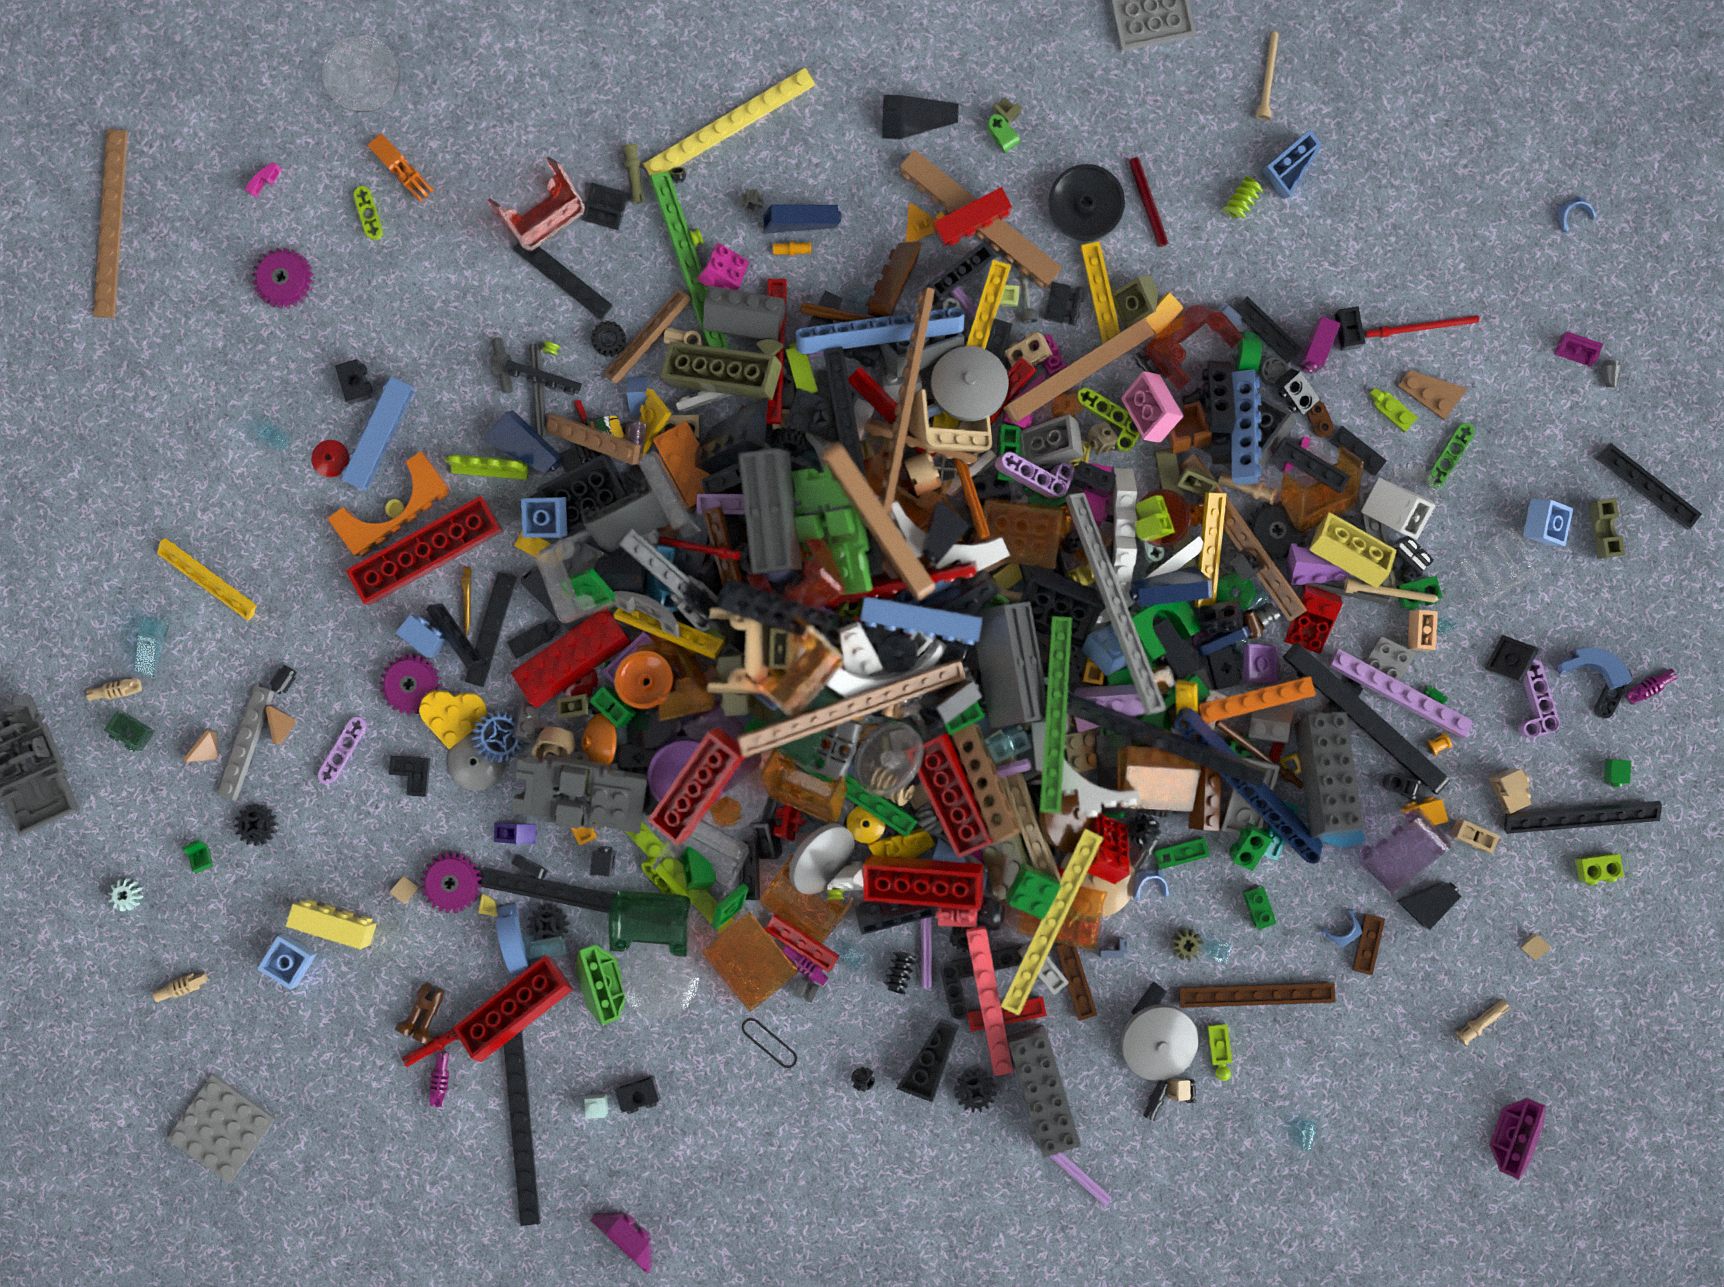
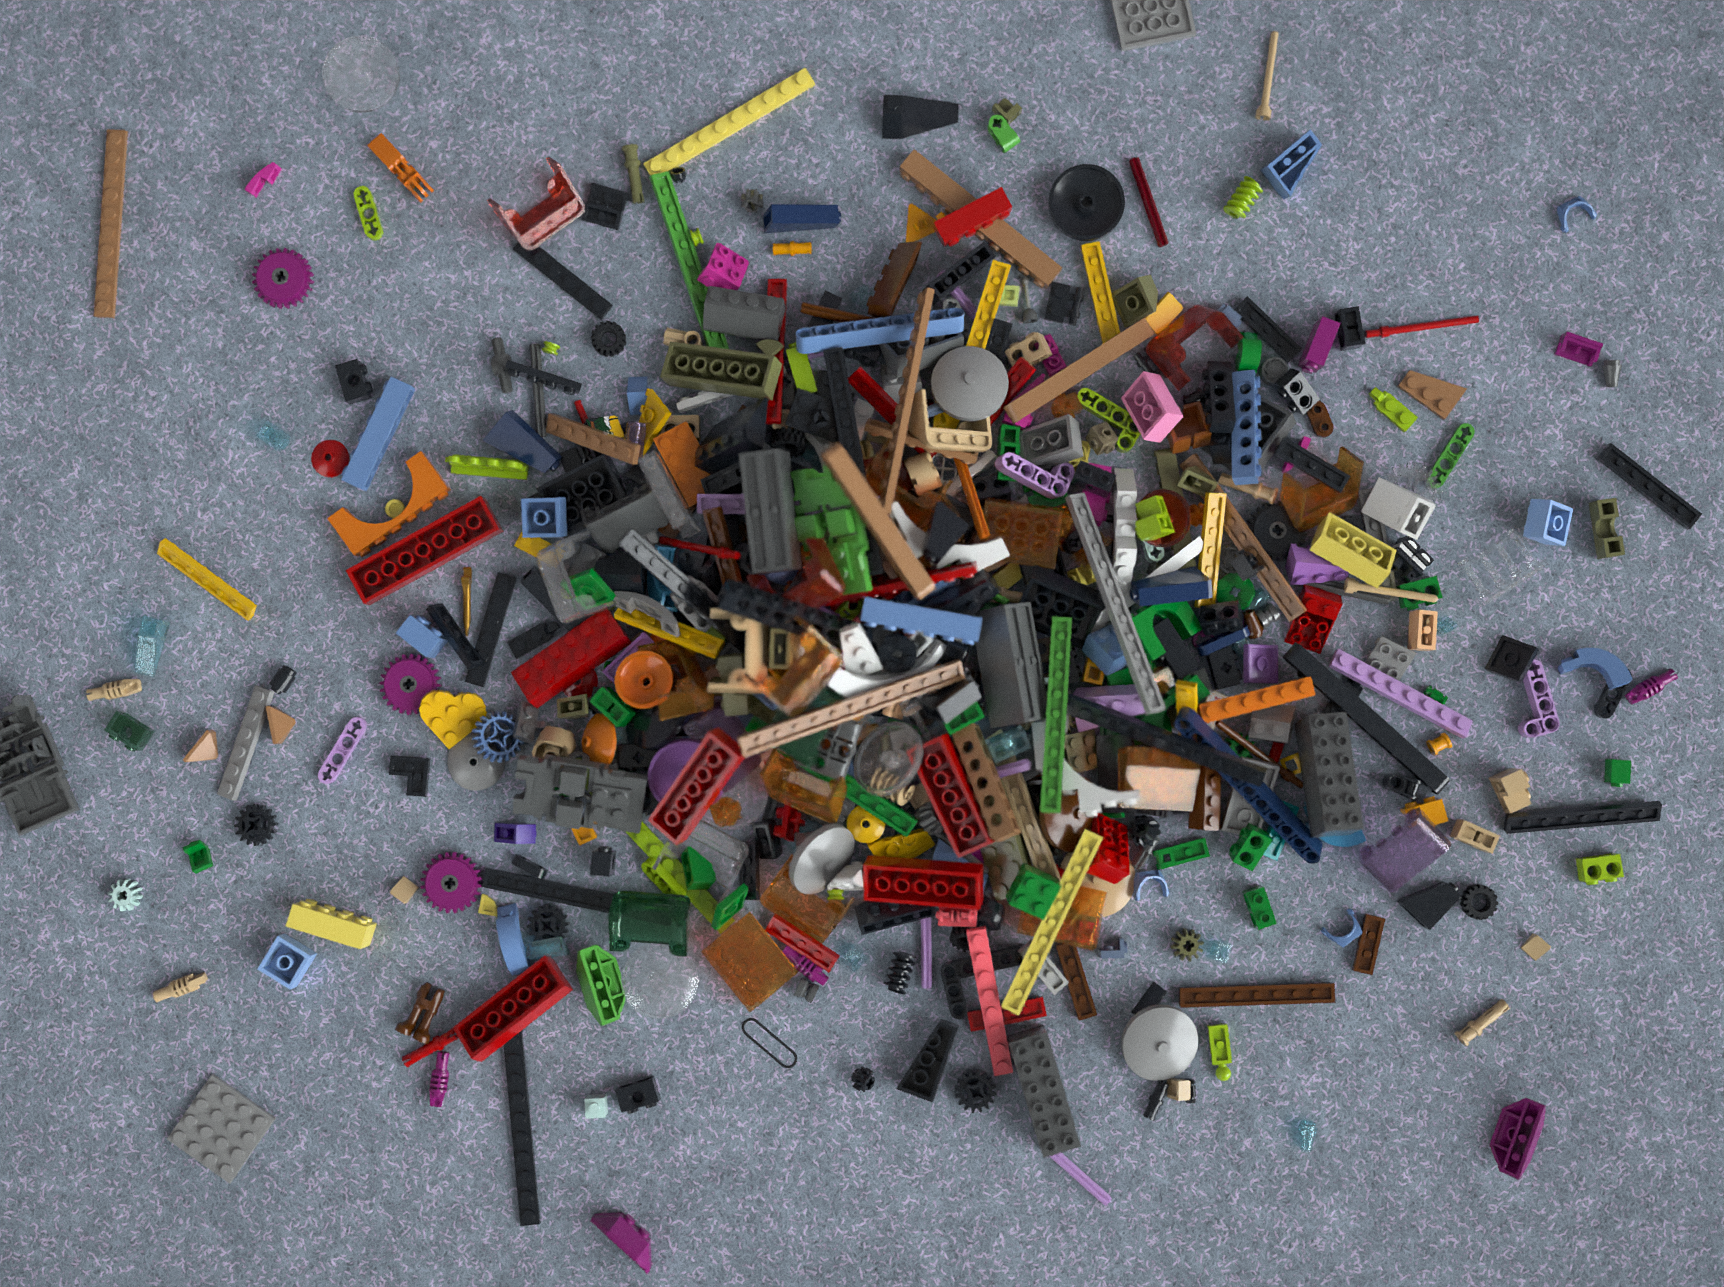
medium nougat plate [603,289,691,384] -> none
black plate [1329,426,1387,476] -> none
none -> black tyre [1460,884,1498,920]

